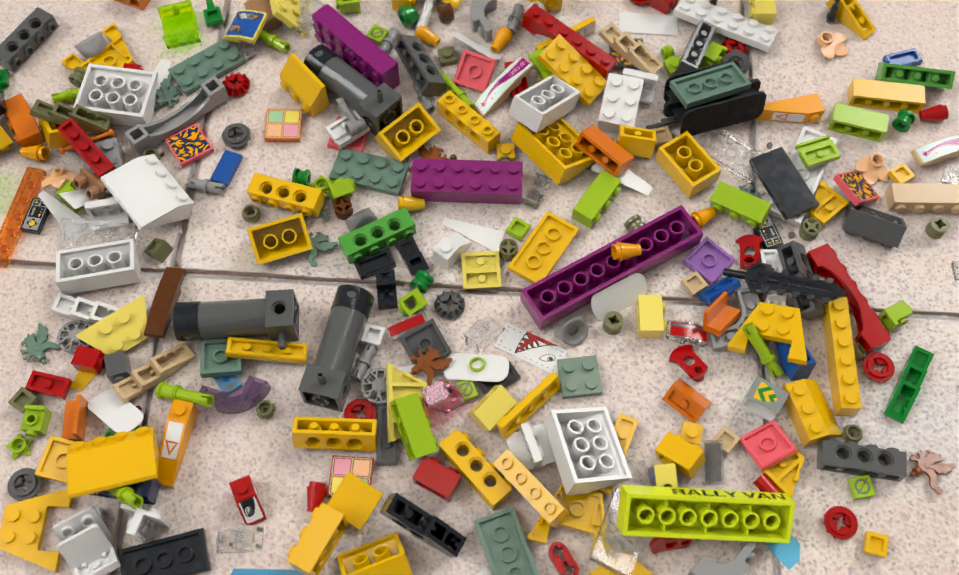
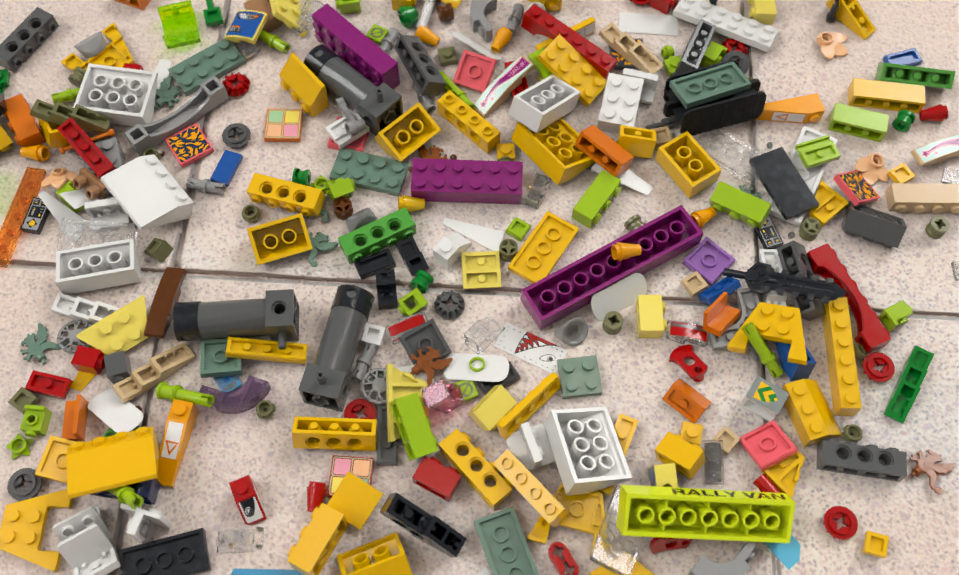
red piece [735,234,764,270] -> none
lime tile [847,475,876,500] -> none

